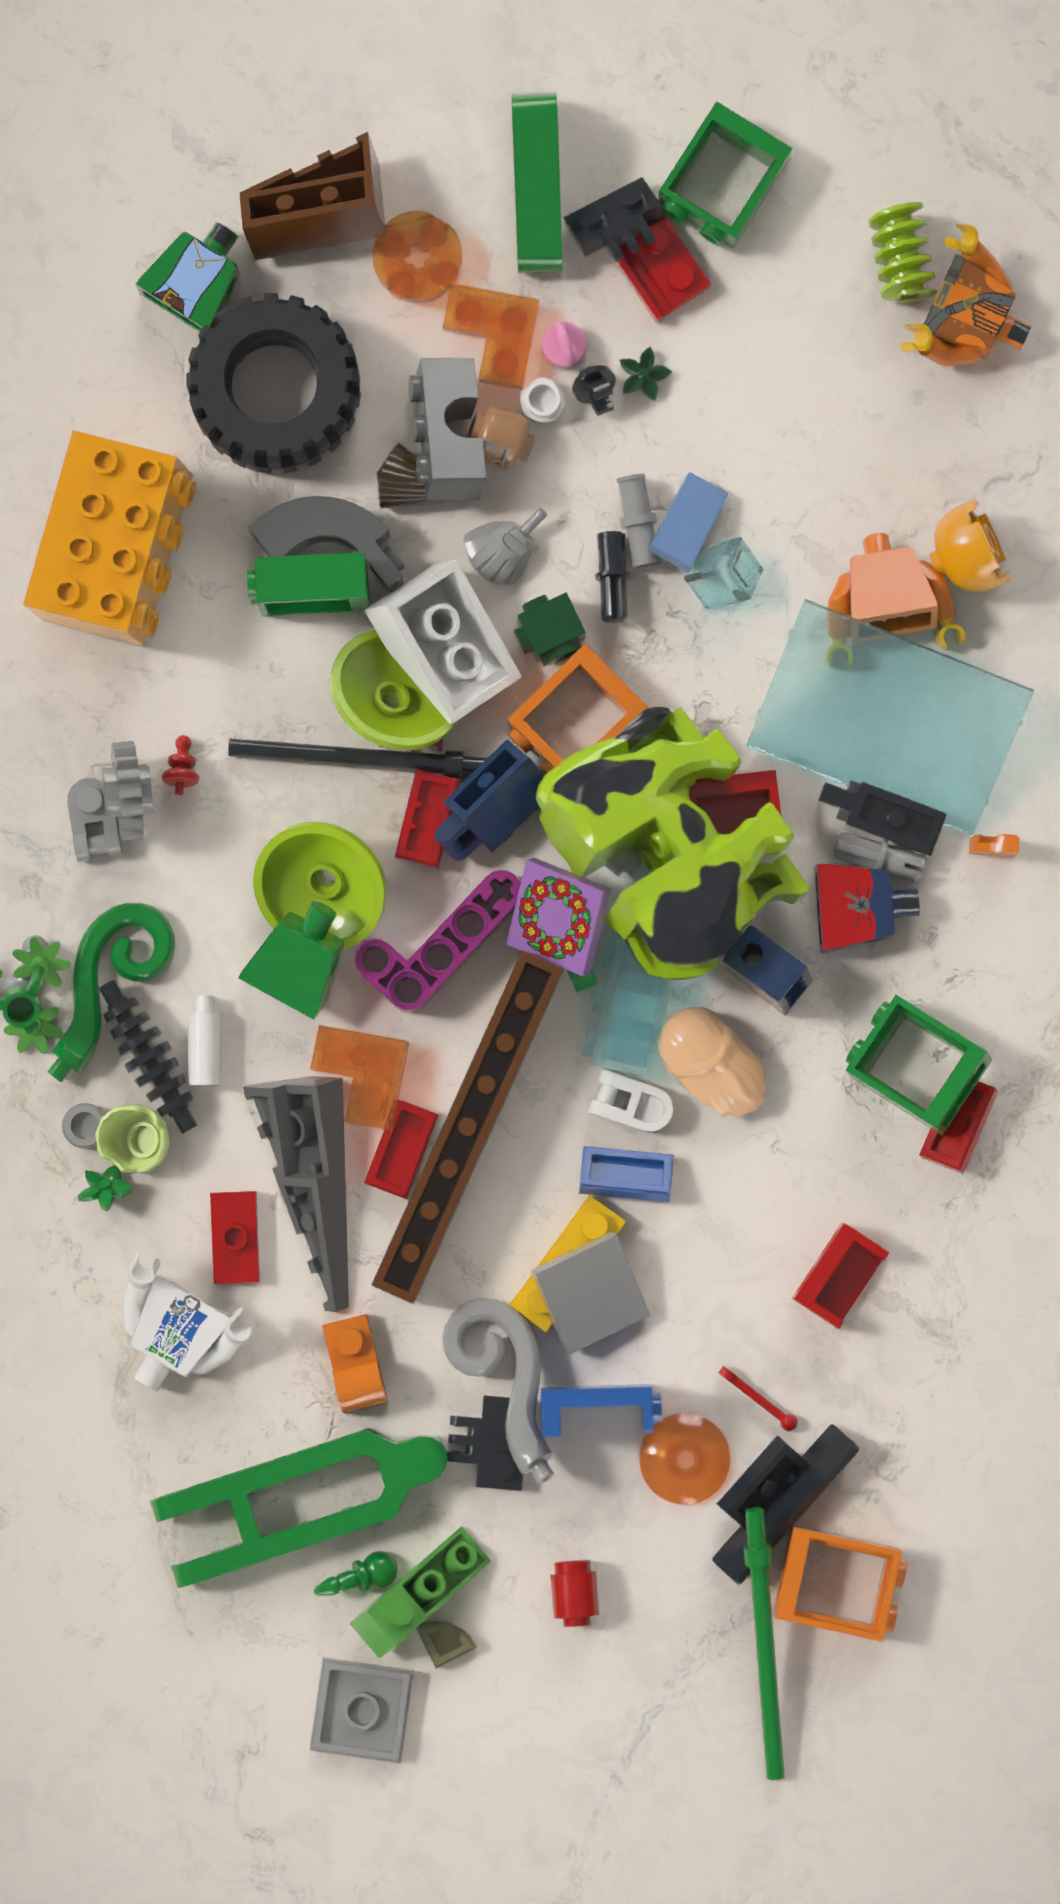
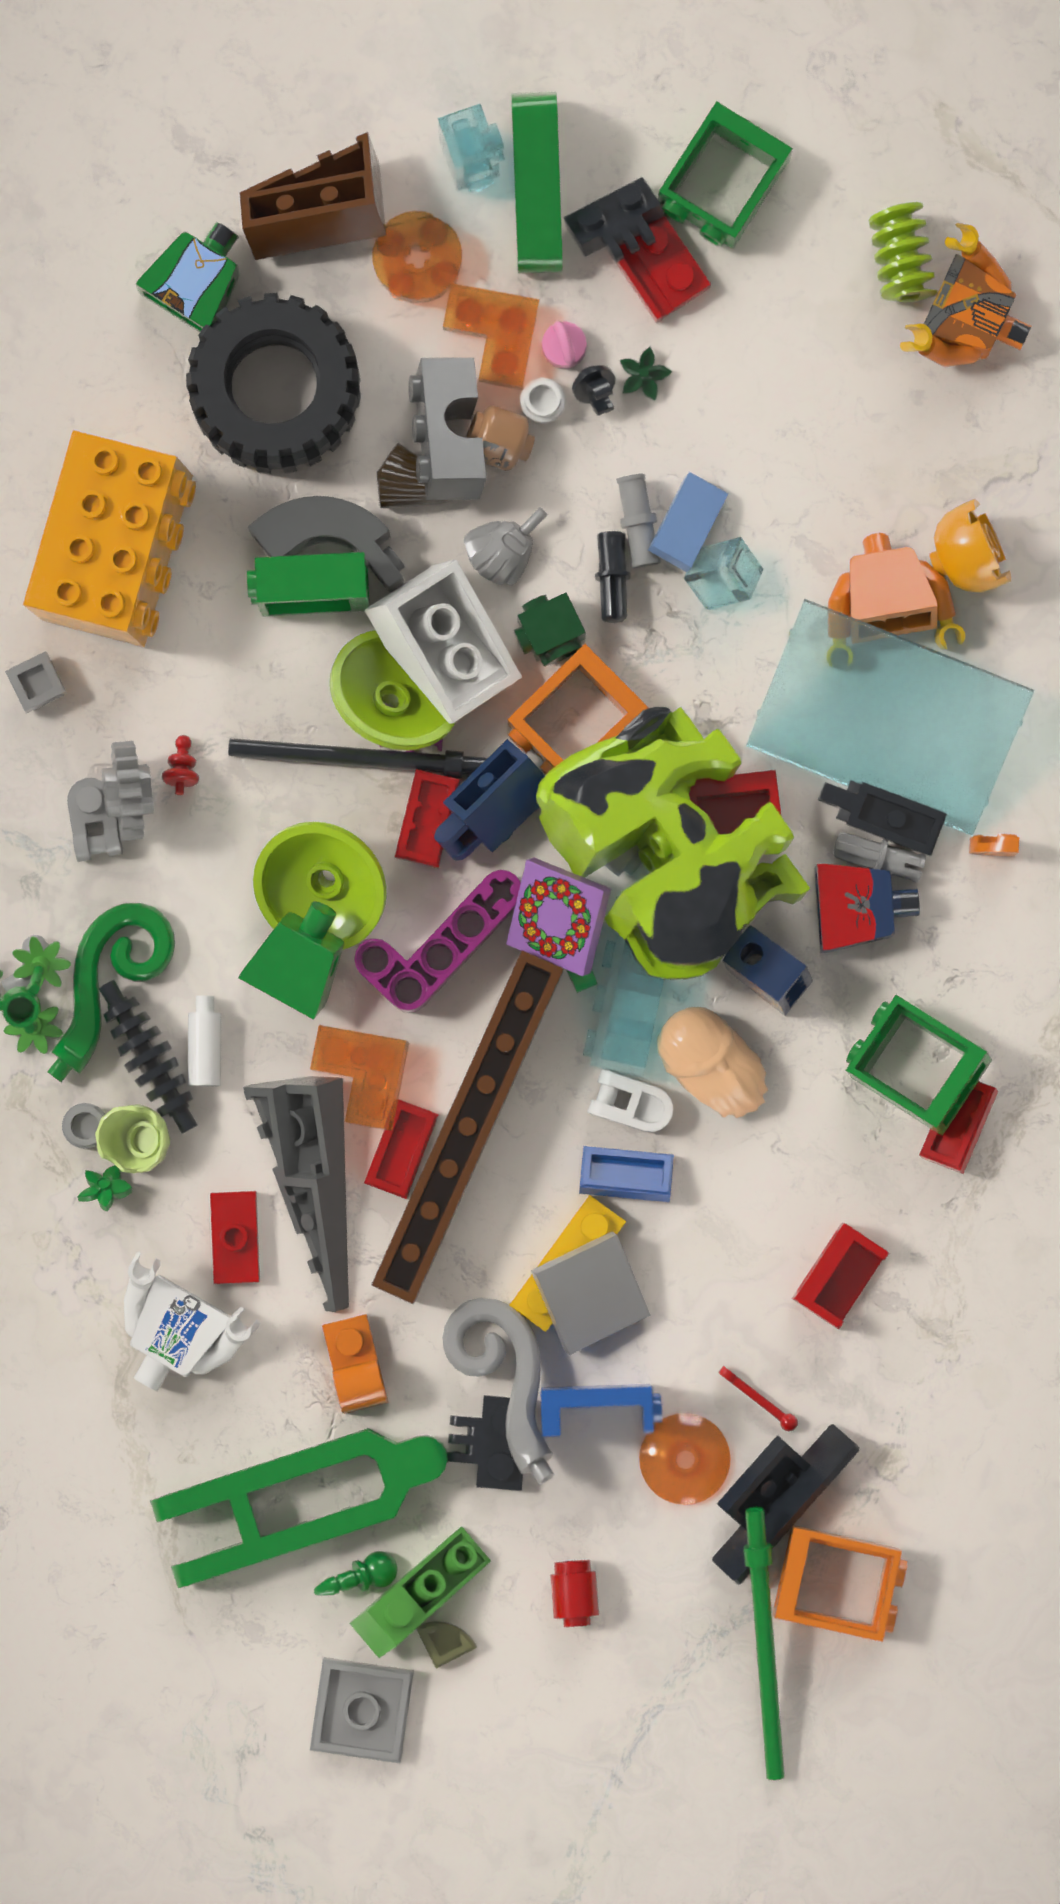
none -> light grey plate [5,651,67,713]
none -> clear light blue brick [437,104,505,192]

